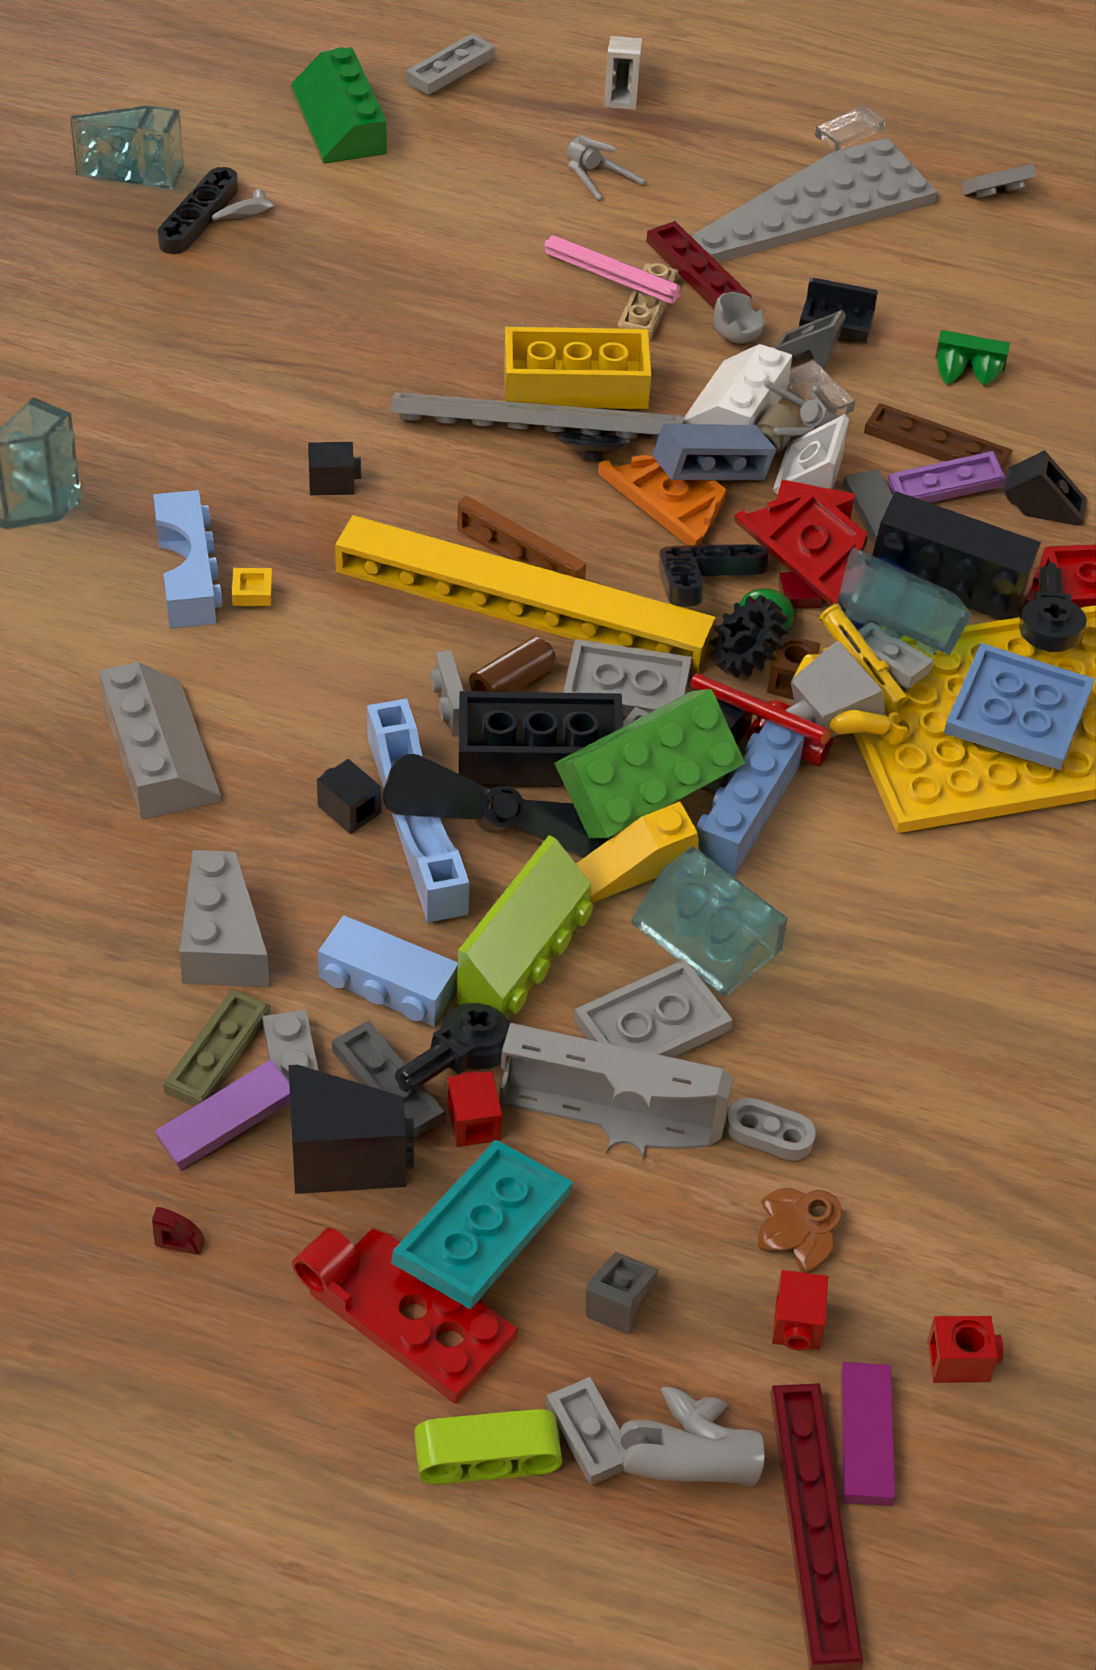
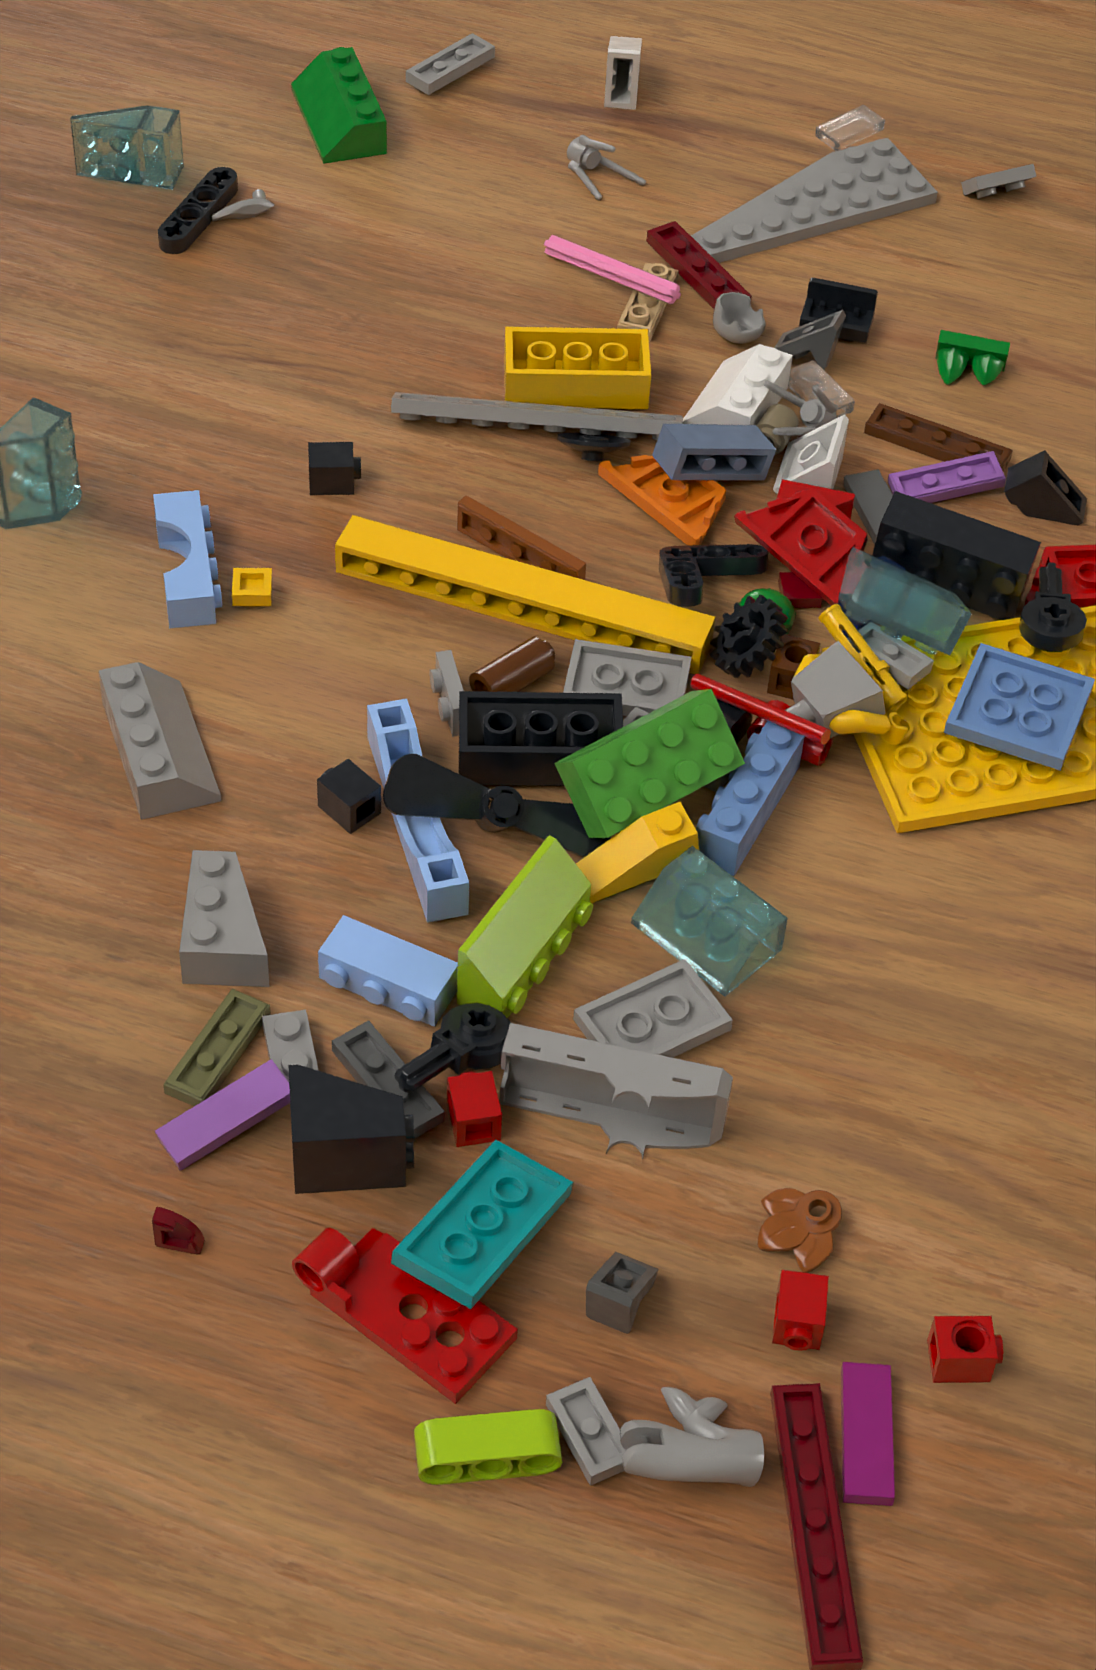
light grey plate [726,1098,816,1161] -> none

